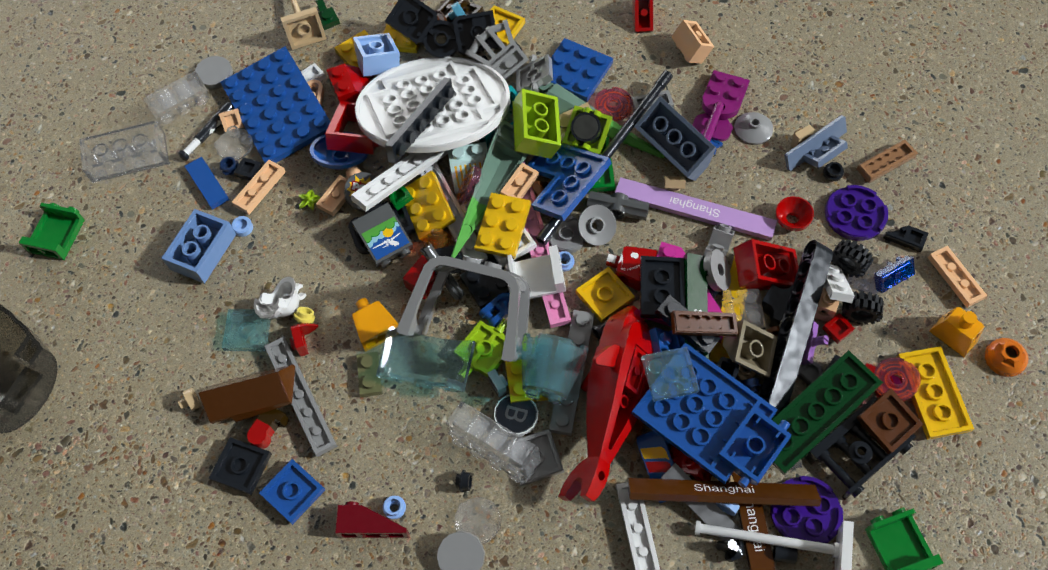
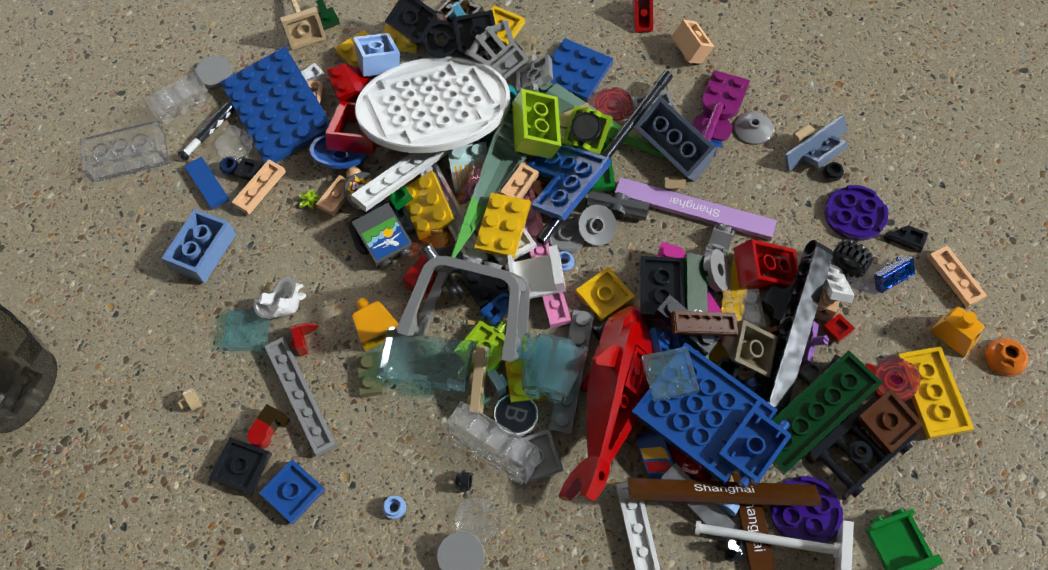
green panel [19,203,85,260] -> none
reddish brown slope [198,364,295,424] -> none
light nougat plate [219,108,244,132] -> none
light blue tile [231,216,253,237] -> none
light yellow plate [293,307,315,324] -> none
dark red slope [335,501,410,538] -> none
black plate [385,77,454,163] -> none
red torso [606,246,658,291] -> none
black hinge [773,545,798,564] -> none
red piece [775,196,814,231] -> none
black tyre [841,291,884,325] -> none
medium nougat plate [856,139,918,183] -> none
none -> tan plate [467,345,490,414]

